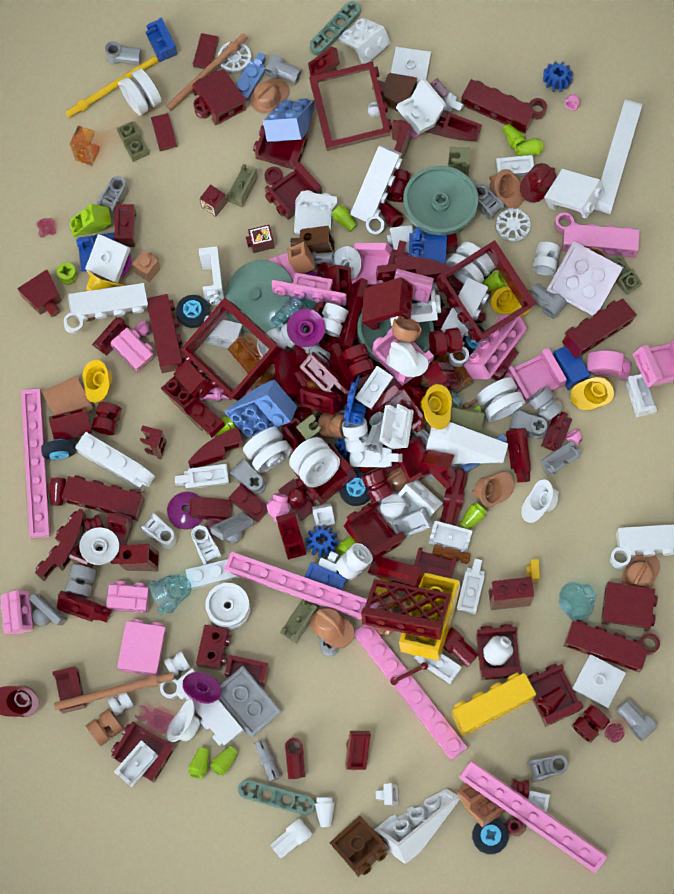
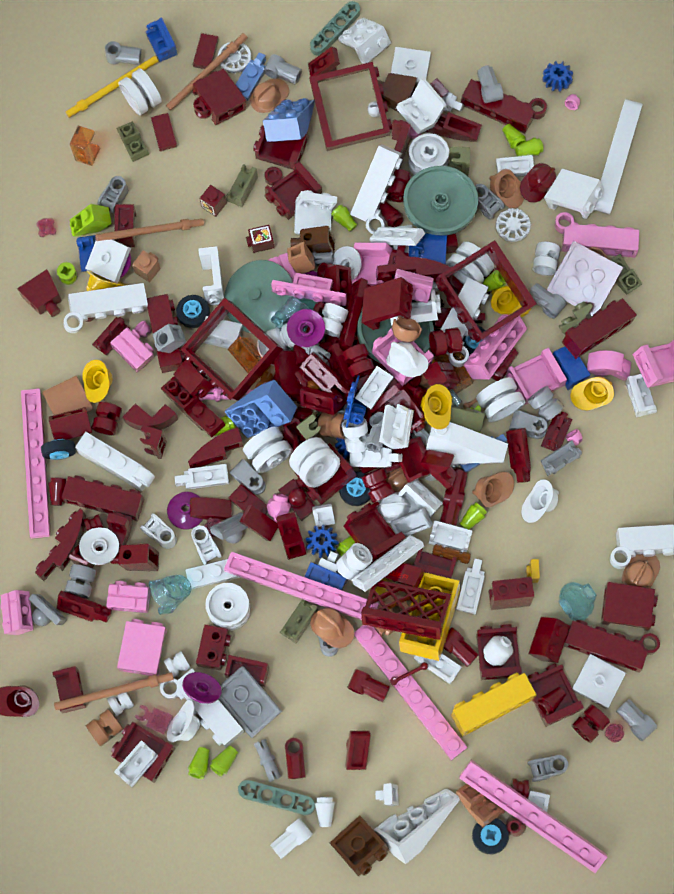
none -> nougat bar [95,218,204,242]
none -> dark red brick [123,403,178,431]
none -> light grey brick [152,324,186,353]
none -> dark red tile [239,505,278,541]
none -> dark red piece [347,669,390,702]
none -> white tile [352,535,424,592]
none -> white tile [370,227,425,246]
none -> white wheel [408,133,449,175]
none -> light grey piece [477,65,503,103]
none -> dark red brick [528,617,570,663]
none -> olive slope [559,301,593,334]

